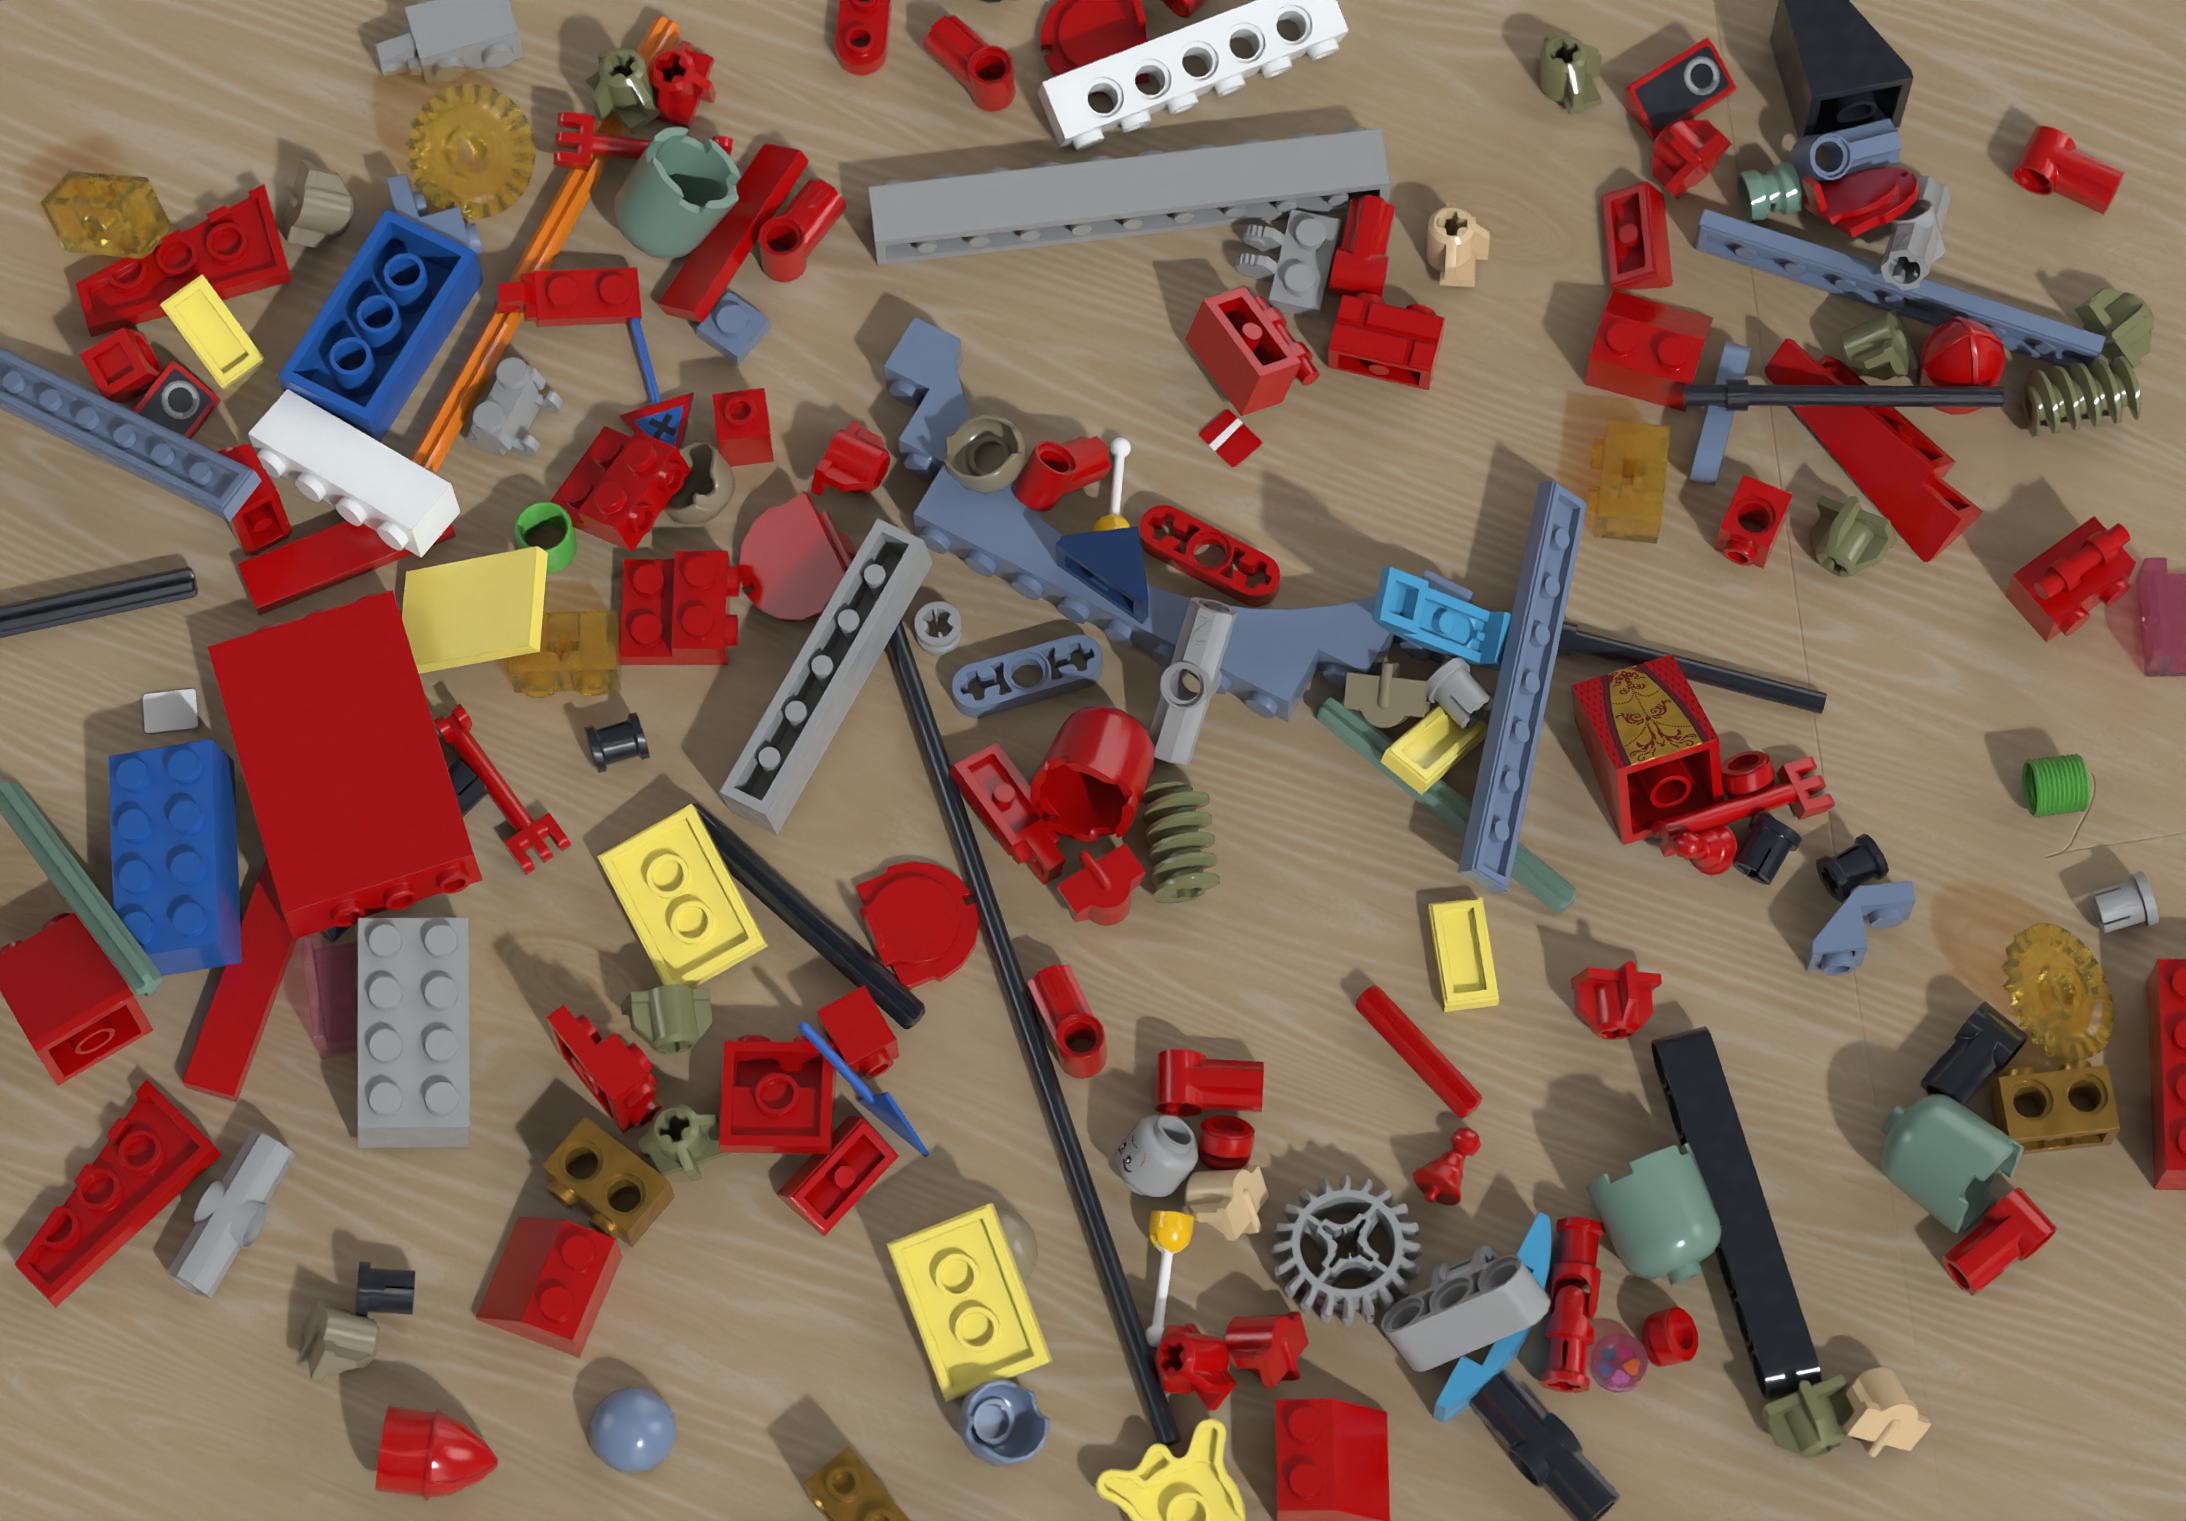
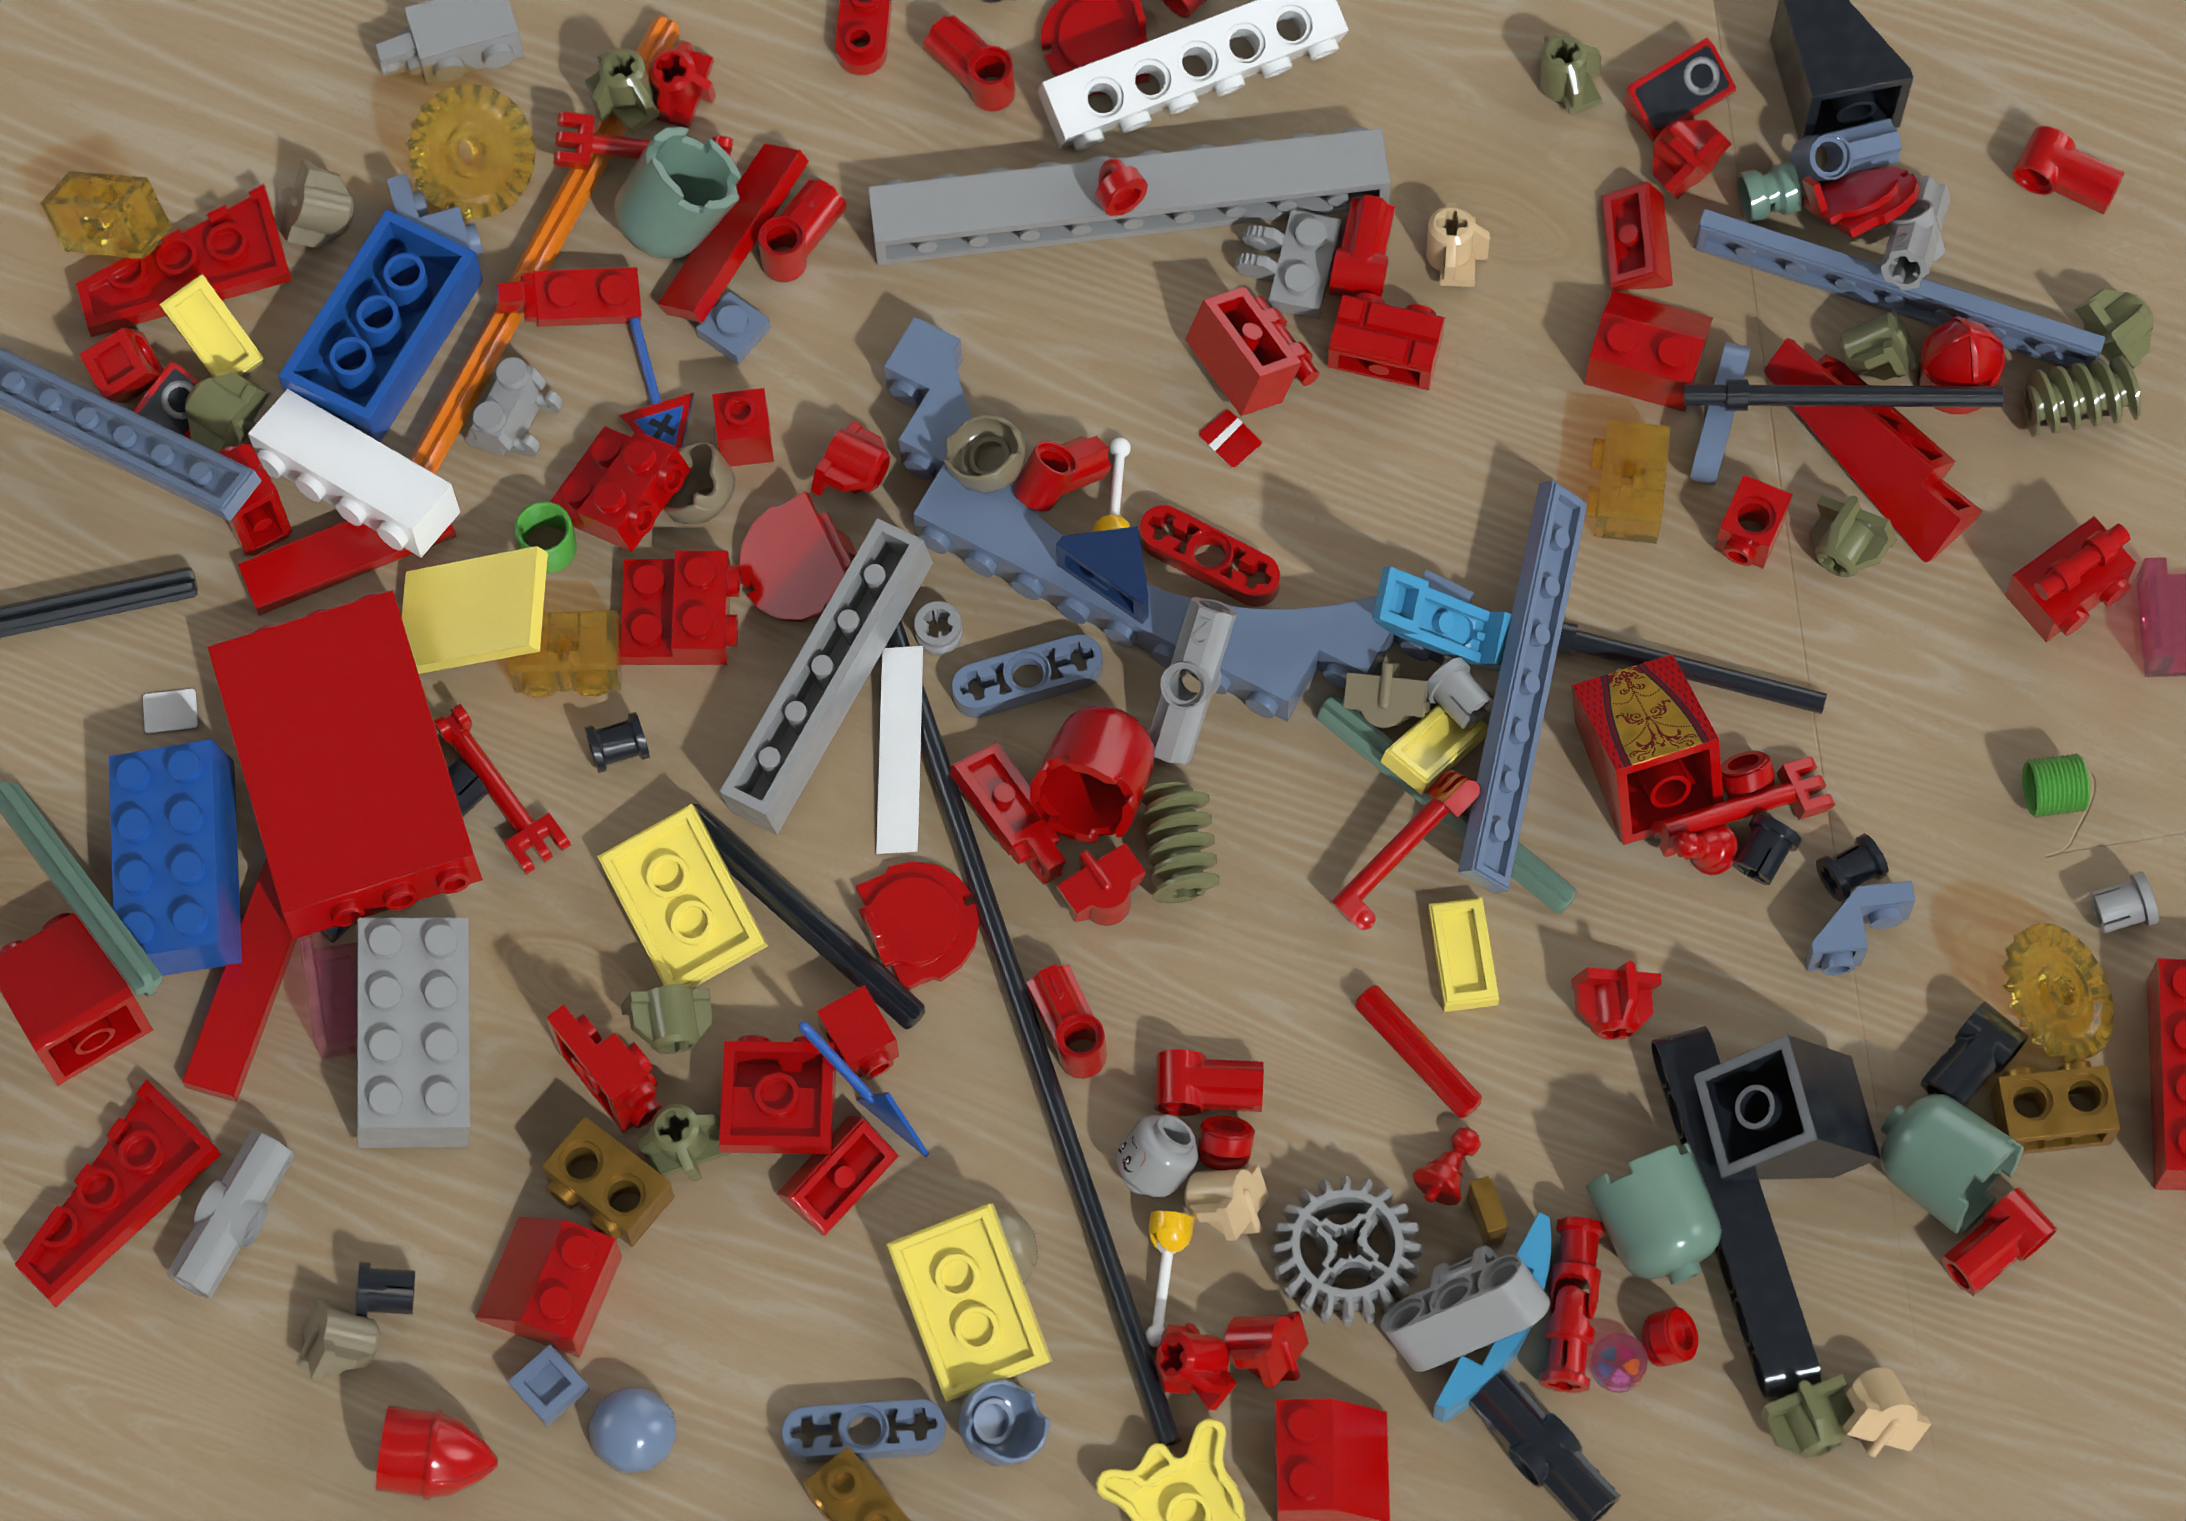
none -> olive piece [185,372,270,452]
none -> sand blue plate [508,1345,589,1427]
none -> sand blue beam [782,1399,947,1463]
none -> white sticker [876,646,923,854]
none -> red tile [1095,158,1148,216]
none -> red hinge [1331,770,1480,930]
none -> pearl gold tile [1467,1176,1508,1247]
none -> black slope [1694,1035,1881,1180]

